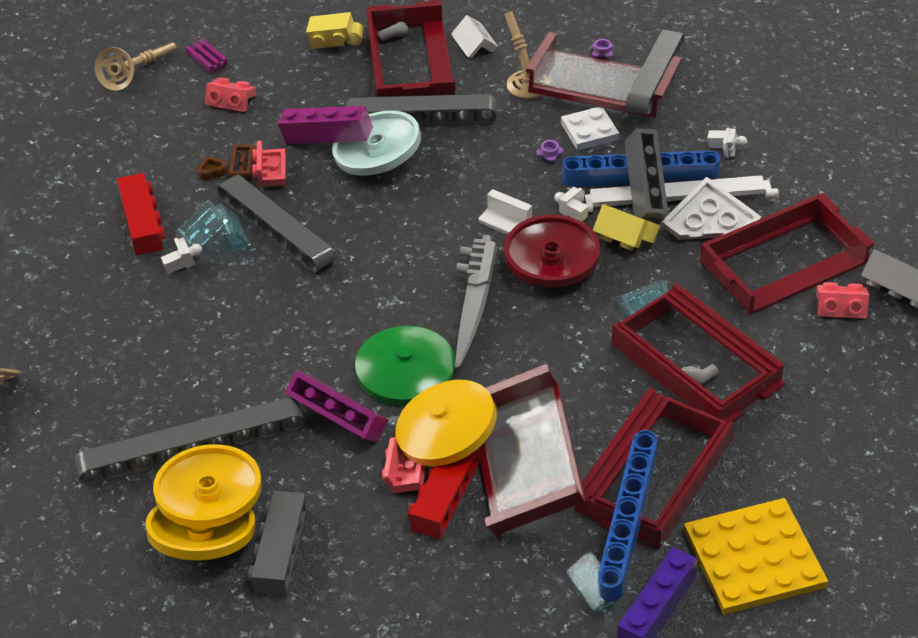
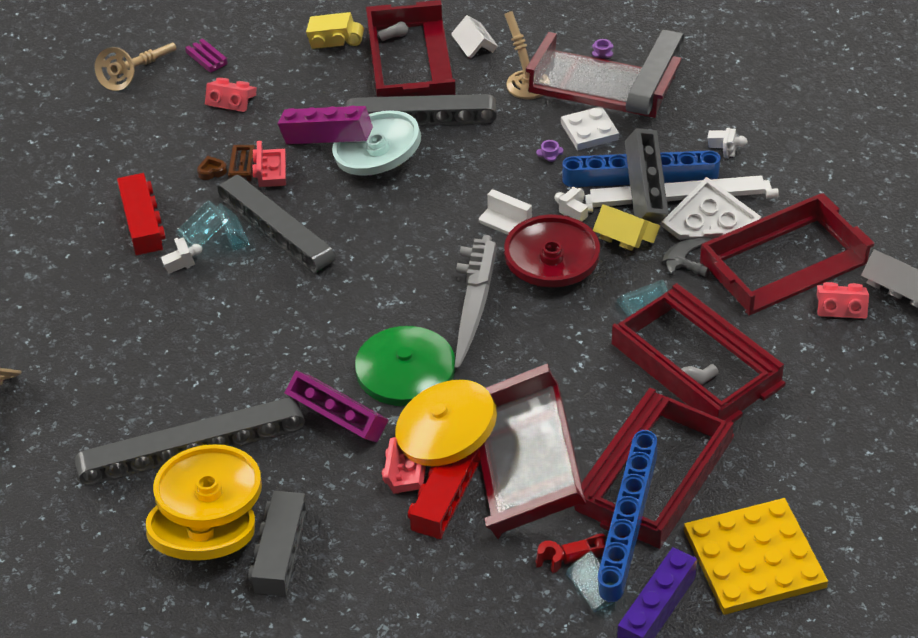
none -> red piece [536,533,606,573]
none -> dark grey piece [663,238,712,277]

